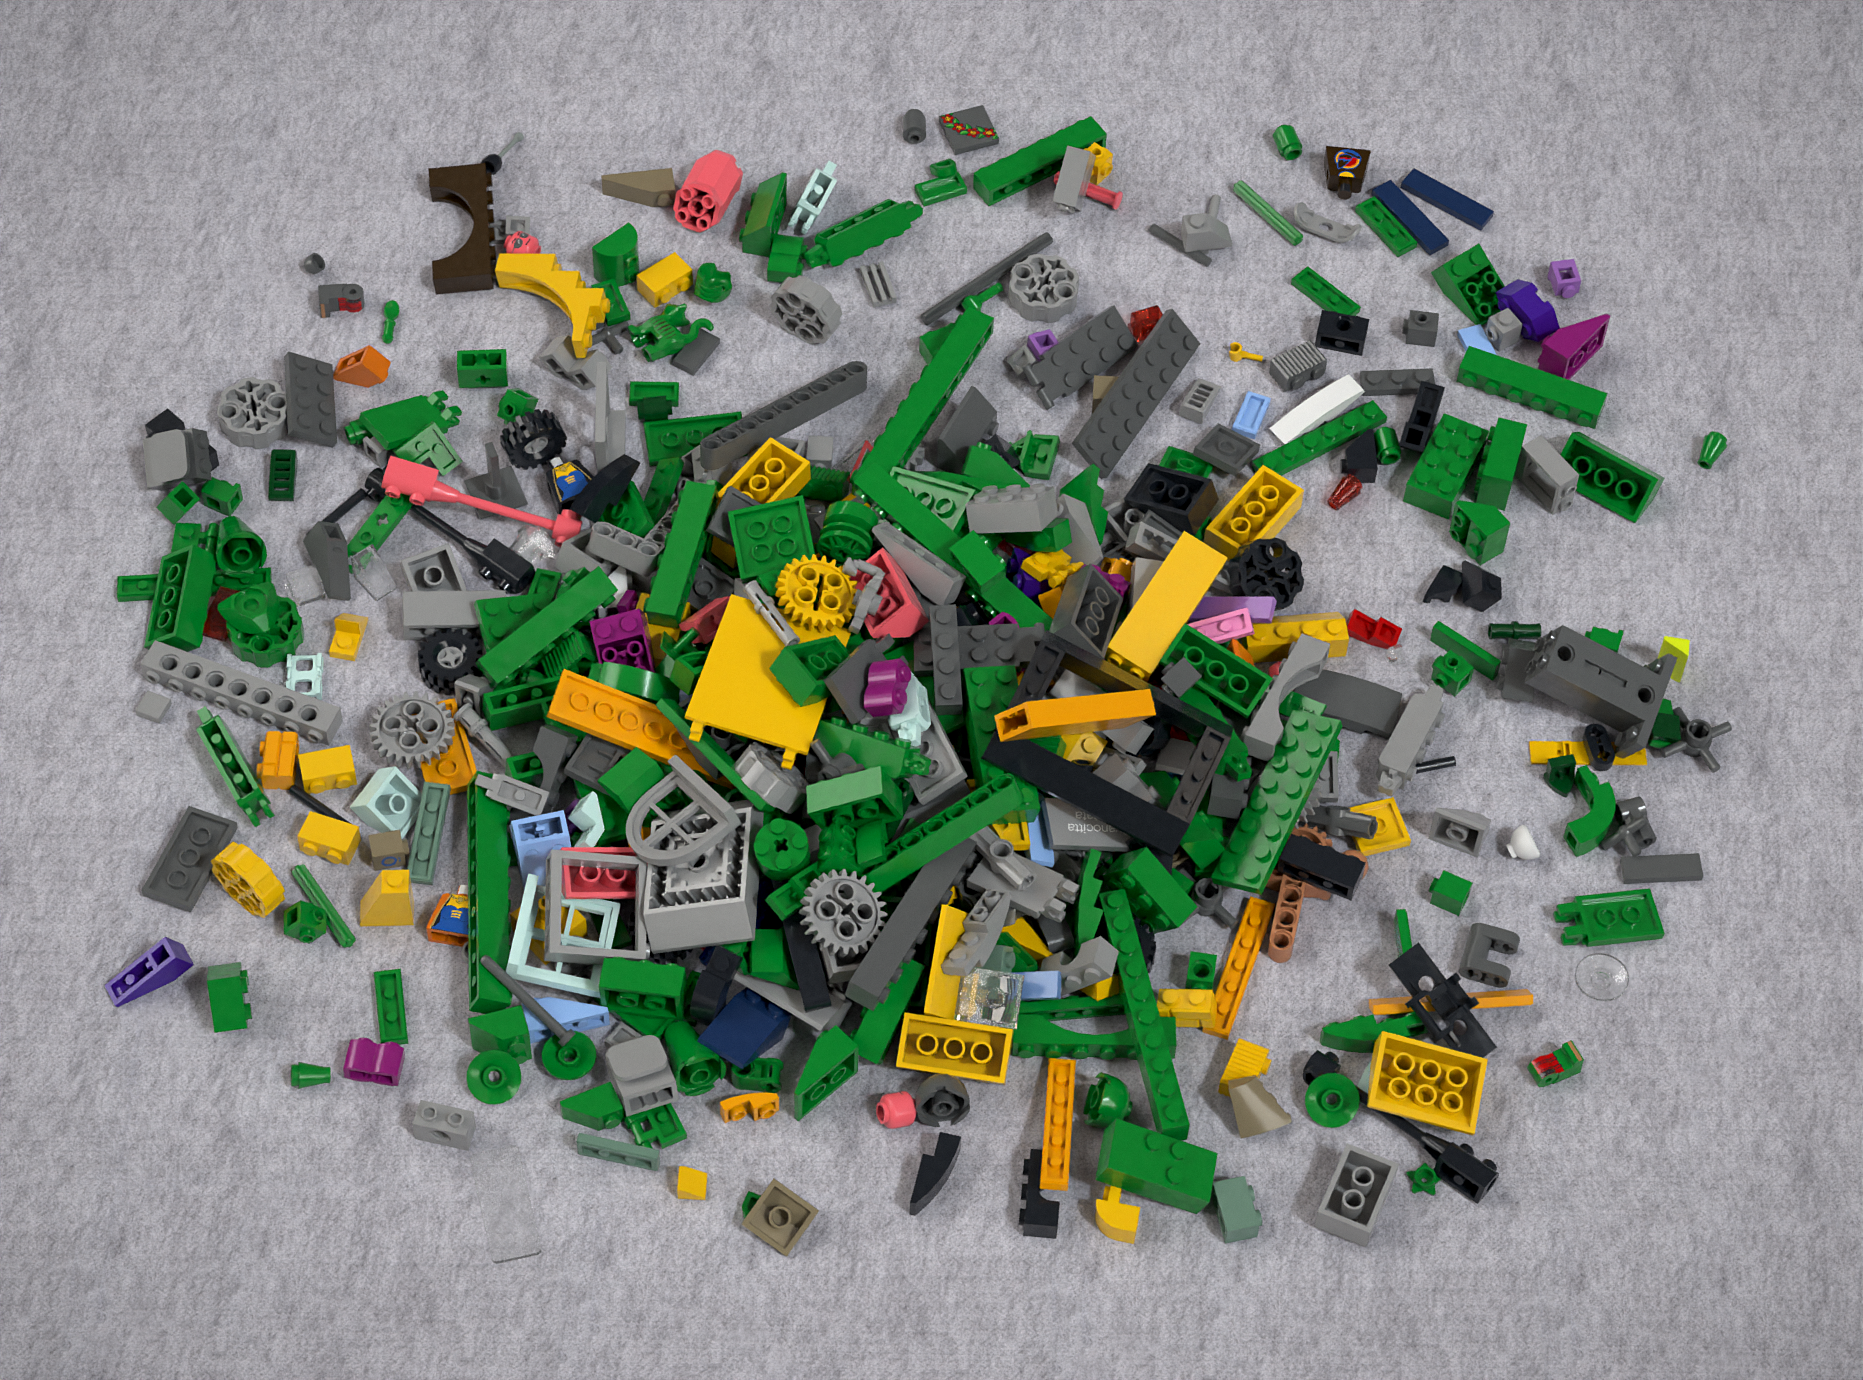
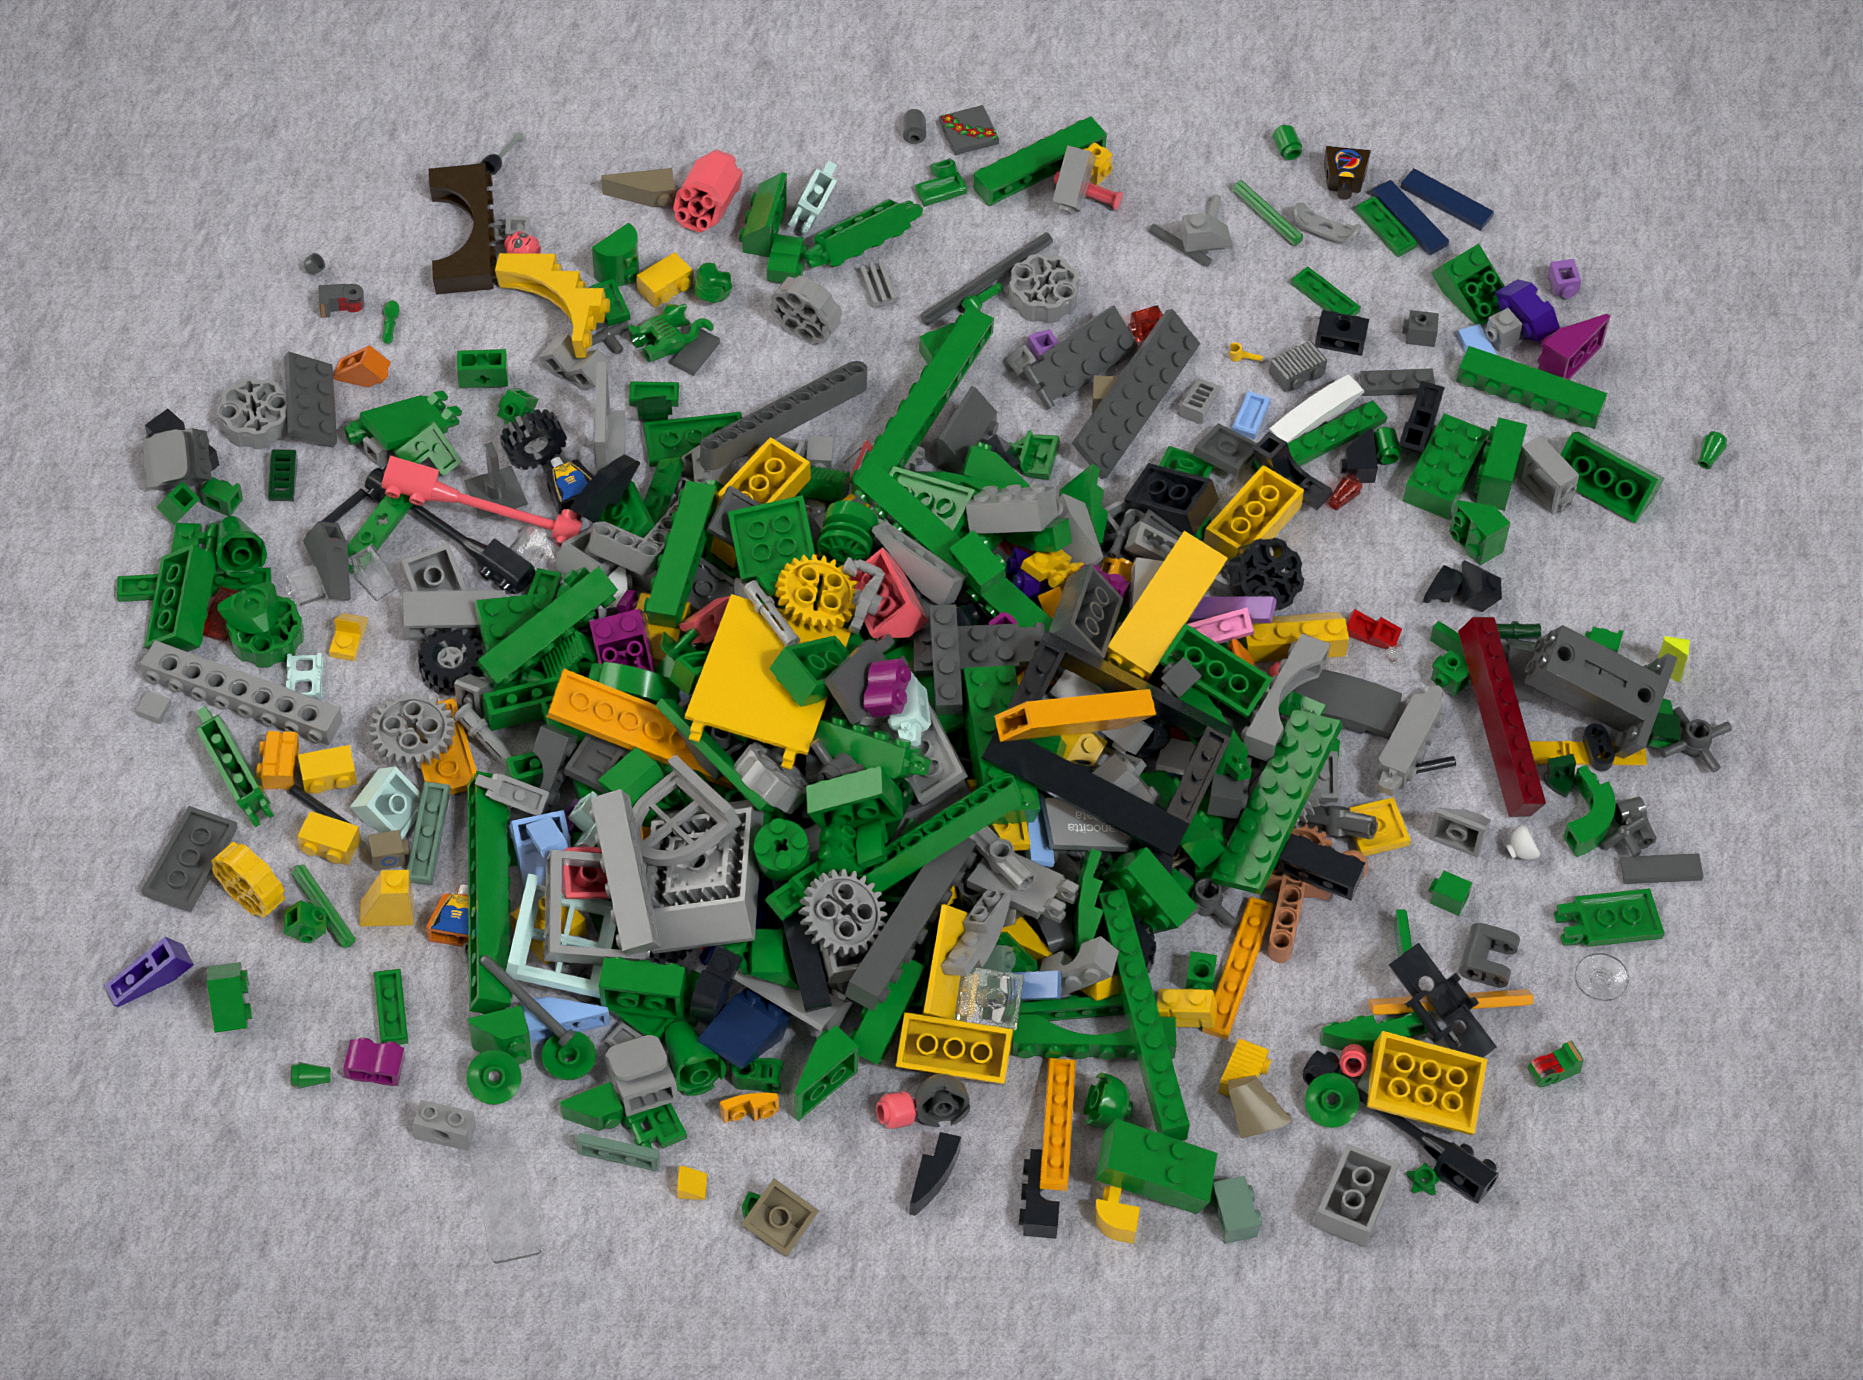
none -> light blue tile [526,816,568,857]
none -> light grey brick [590,789,661,956]
none -> dark grey piece [1103,513,1135,558]
none -> black arch [1253,431,1333,510]
none -> coral brick [1340,1044,1368,1077]
none -> dark red brick [1458,617,1546,817]

